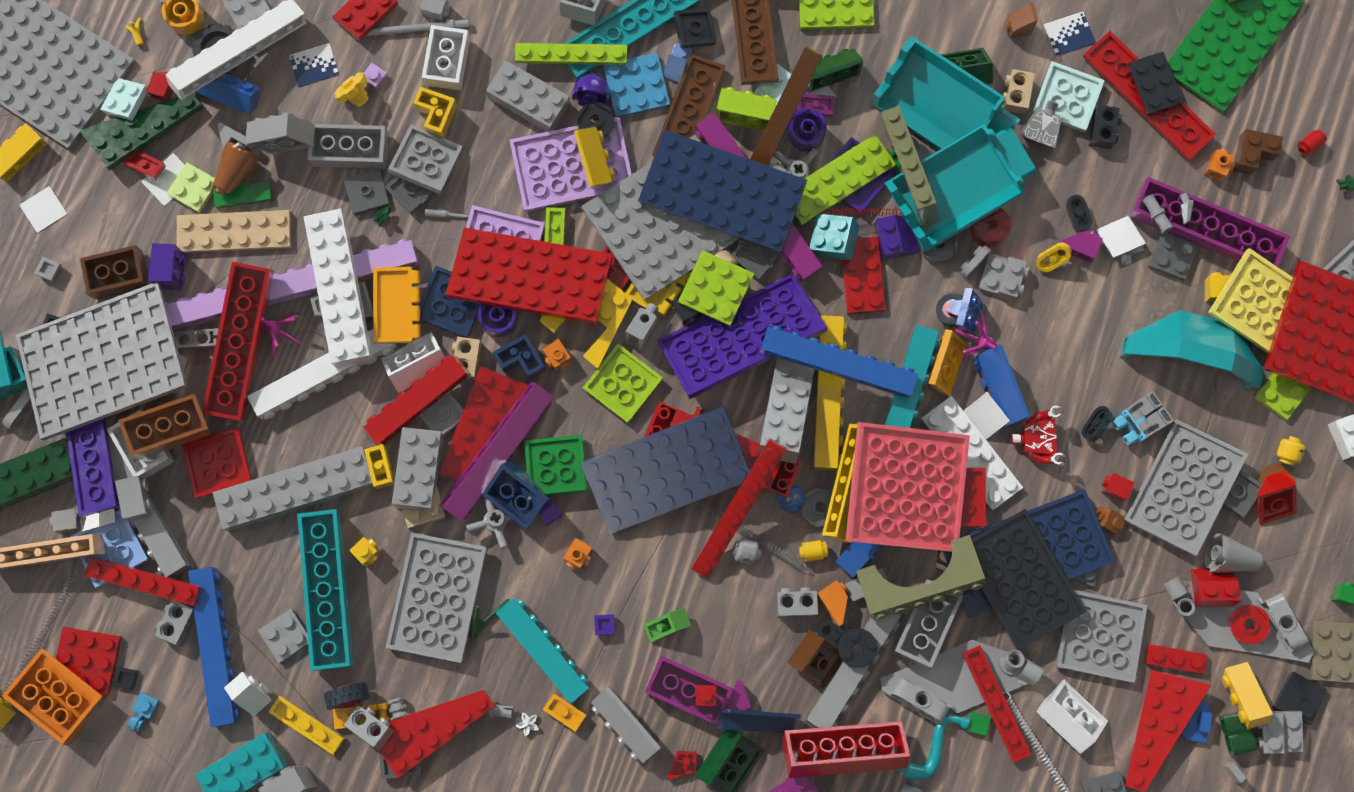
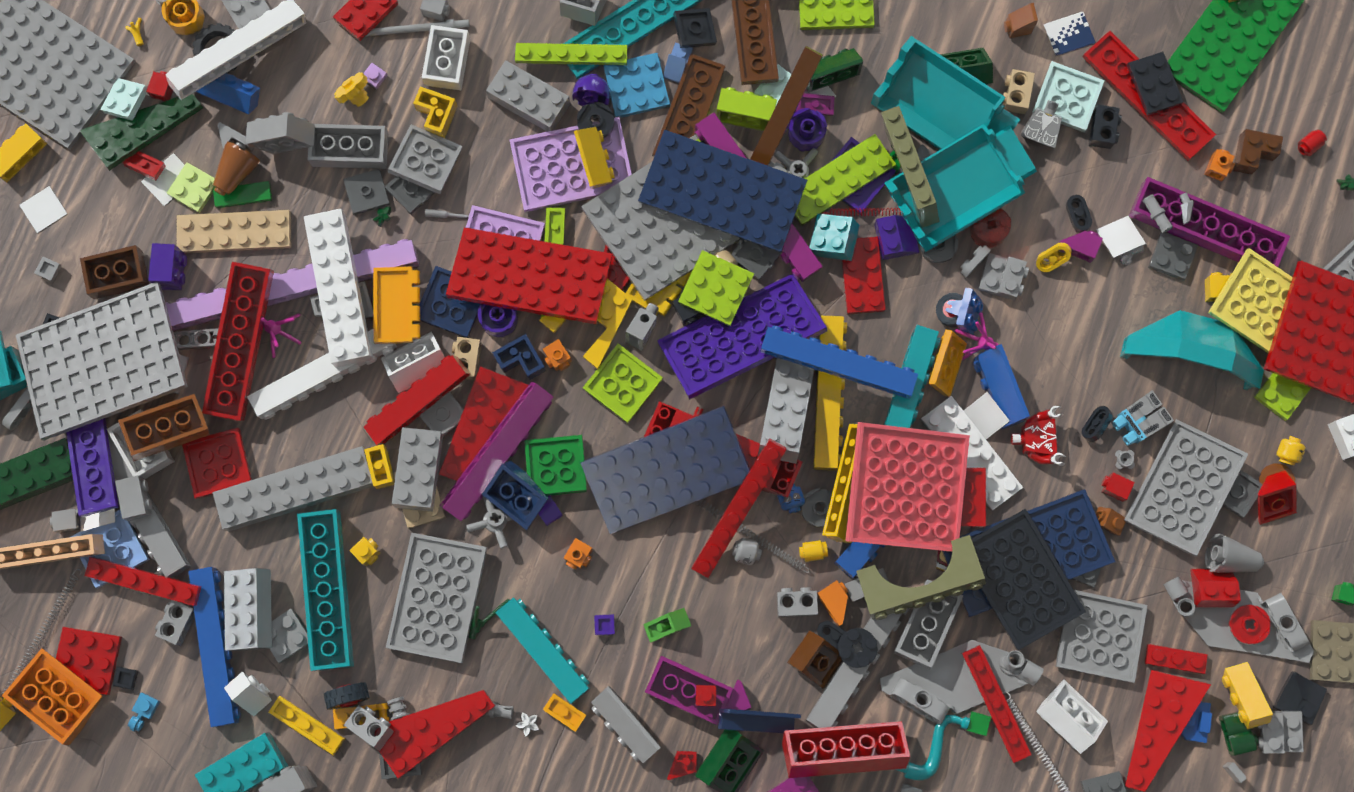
sticker [289,43,339,87] -> none
none -> light grey brick [224,568,272,651]
none -> light grey plate [1115,450,1135,469]

